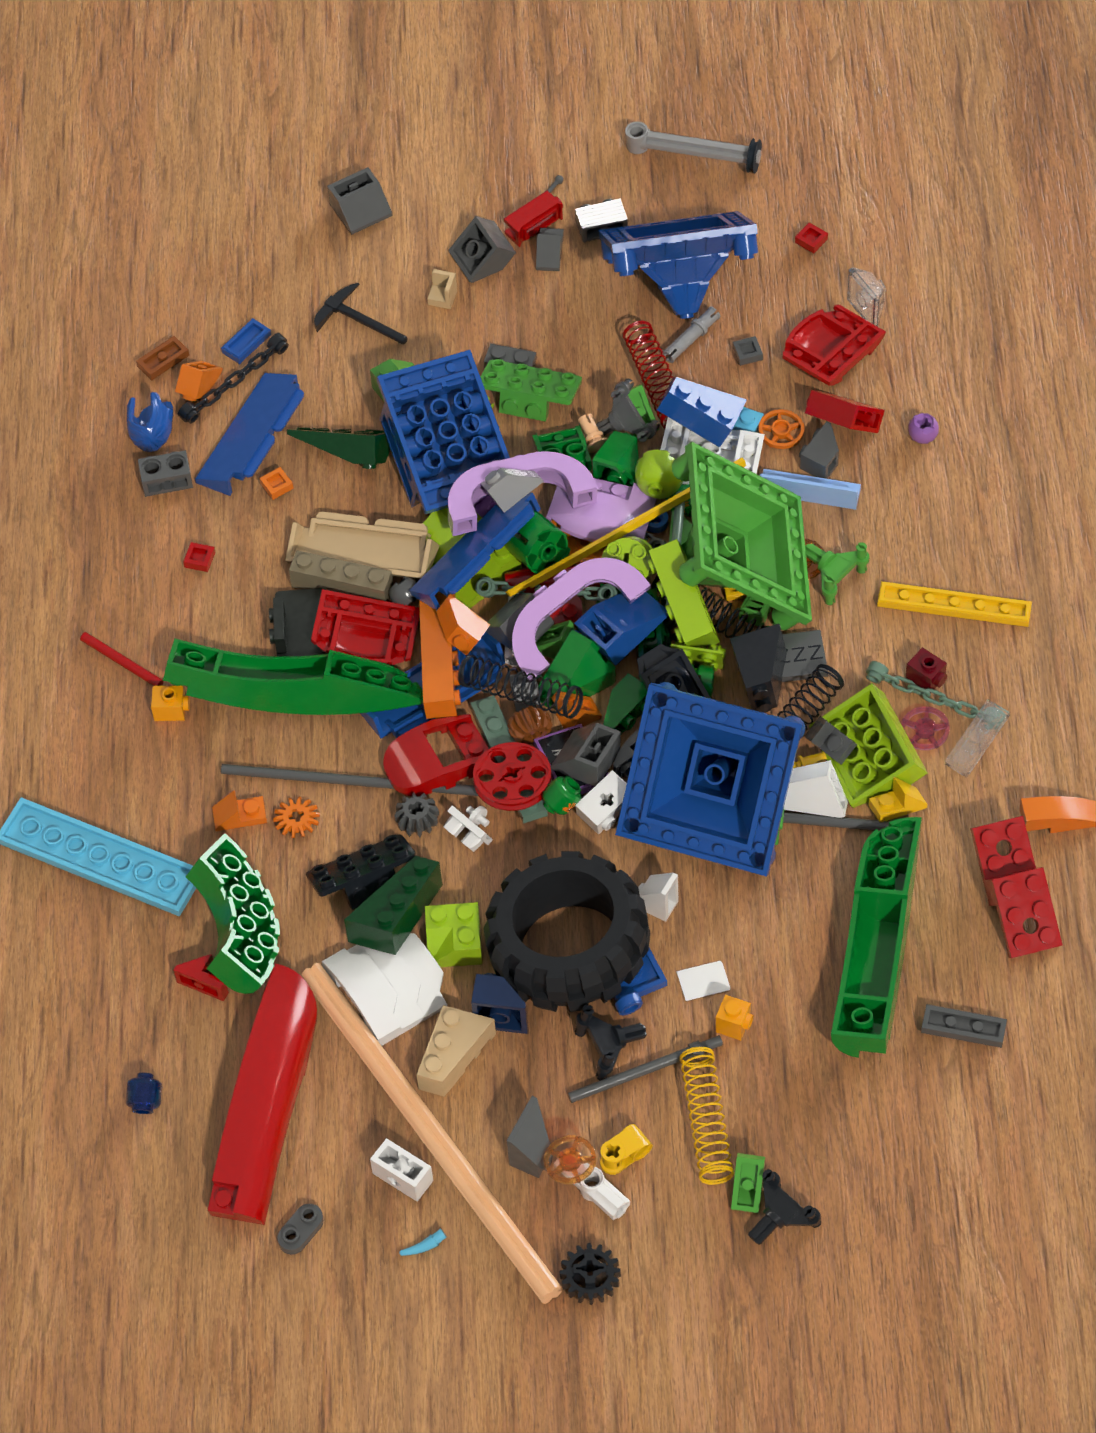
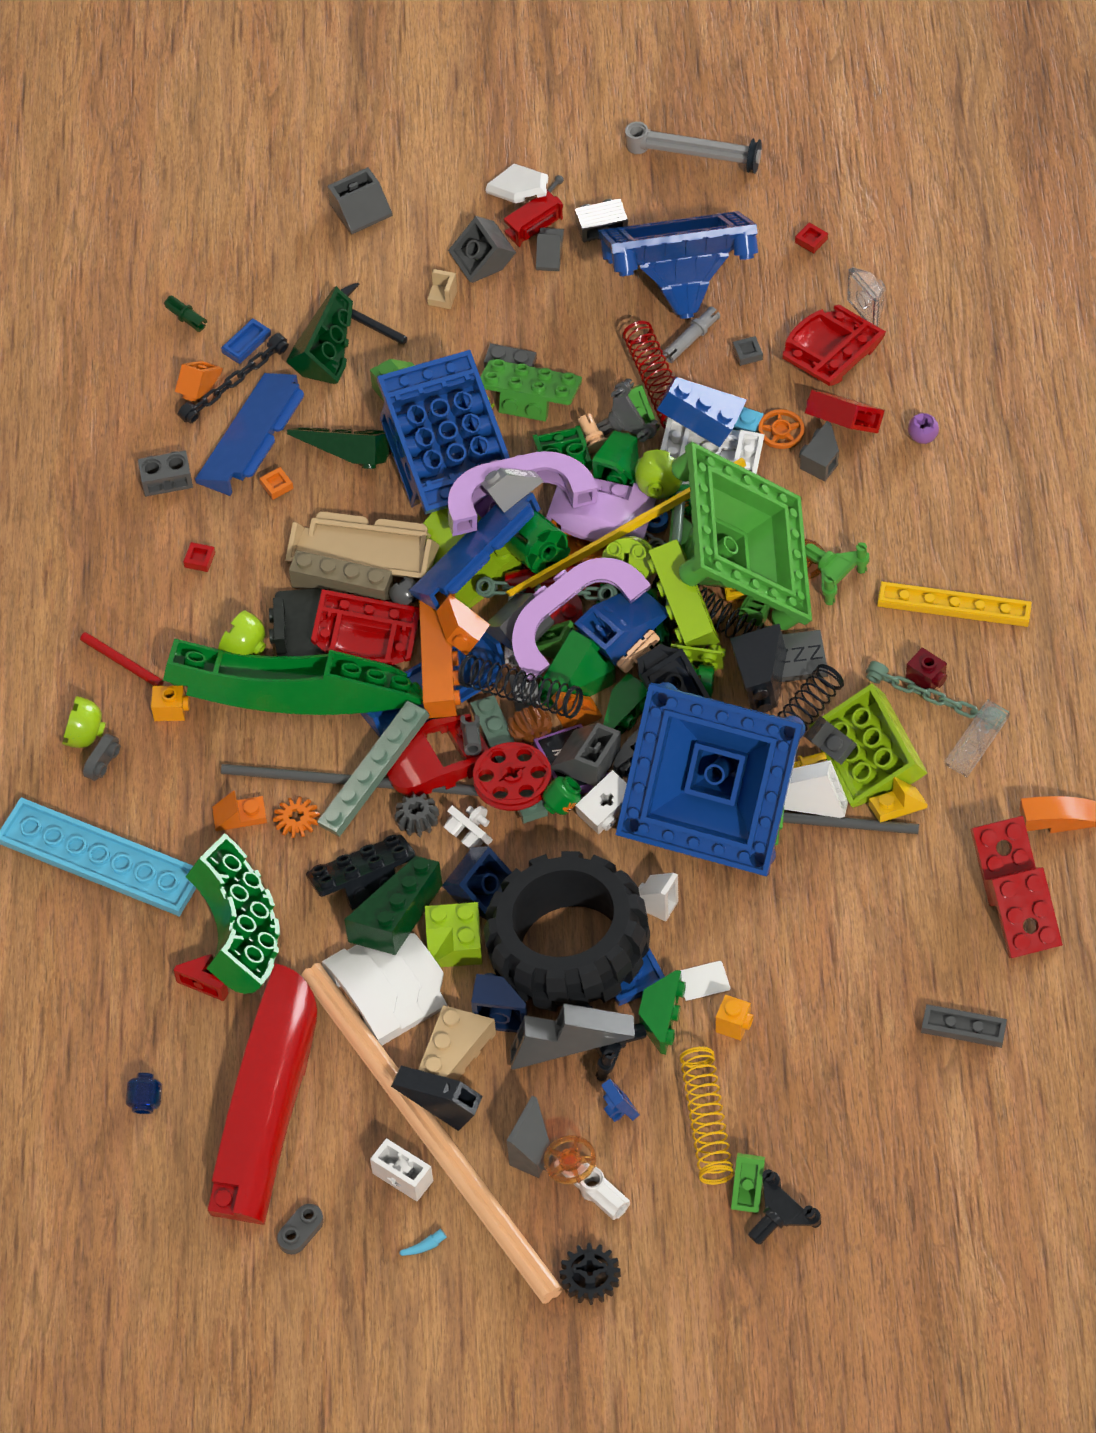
blue hair [127,392,173,452] -> none
dark orange plate [136,336,190,381] -> none
dark grey bar [568,1035,723,1103] -> none
yellow piece [600,1124,653,1175] -> none
blue tile [615,993,643,1016] -> none
light blue panel [760,469,861,510] -> none
green slope [831,817,922,1058] -> none
clear pink wheel [901,706,950,750] -> none
none -> lime cylinder [62,696,106,748]
none -> dark grey plate [83,733,121,781]
none -> dark green axle [164,296,207,332]
none -> lime cylinder [218,610,266,655]
none -> dark green wedge [286,286,353,384]
none -> sand green plate [317,701,430,837]
none -> black slope [391,1065,483,1131]
none -> dark blue slope [442,846,512,920]
none -> dark grey bar [460,715,482,755]
none -> white tile [485,164,549,203]
none -> dark grey slope [510,1004,635,1069]
none -> blue plate [601,1079,640,1122]
none -> light nougat axle [616,629,660,673]
none -> green slope [638,970,686,1055]

